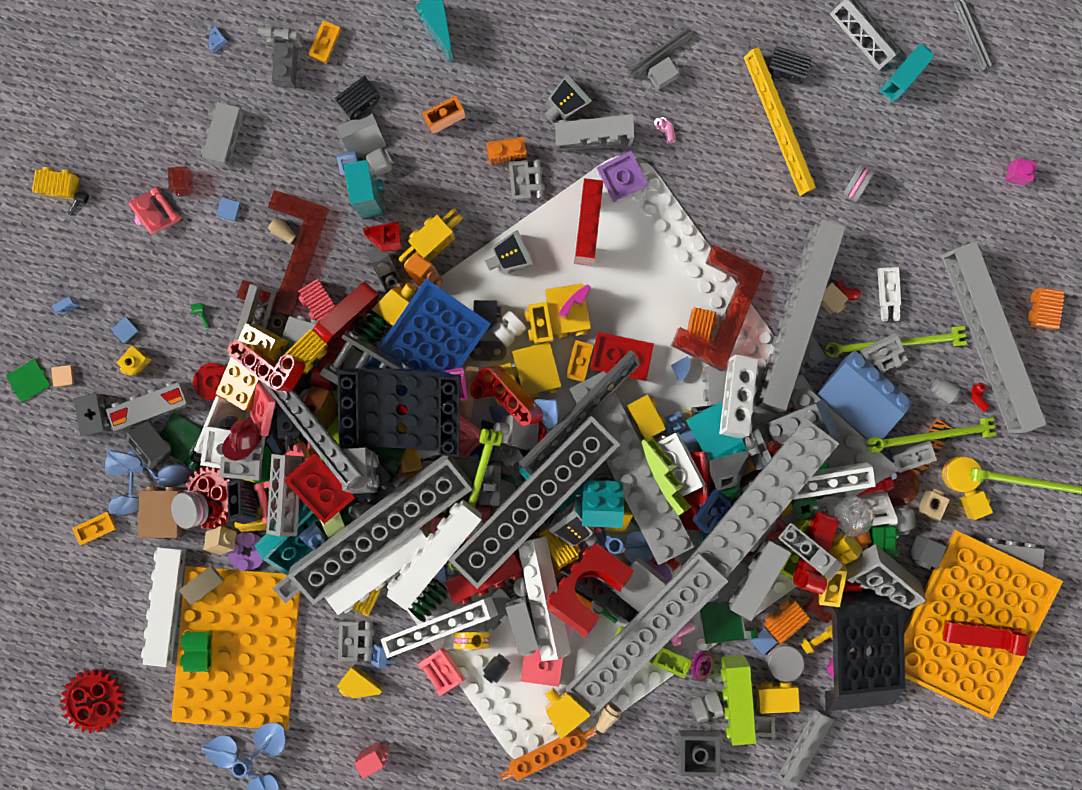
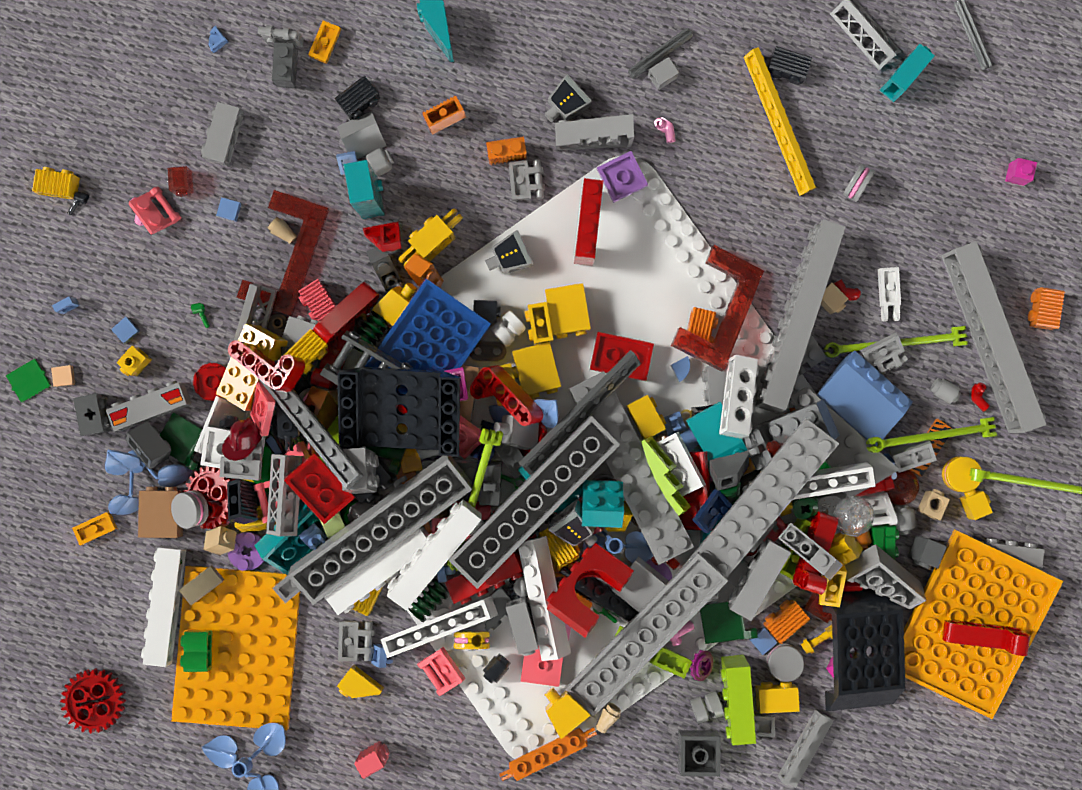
dark pink slope [558,284,591,319] -> none
light orange plate [565,340,594,382] -> none

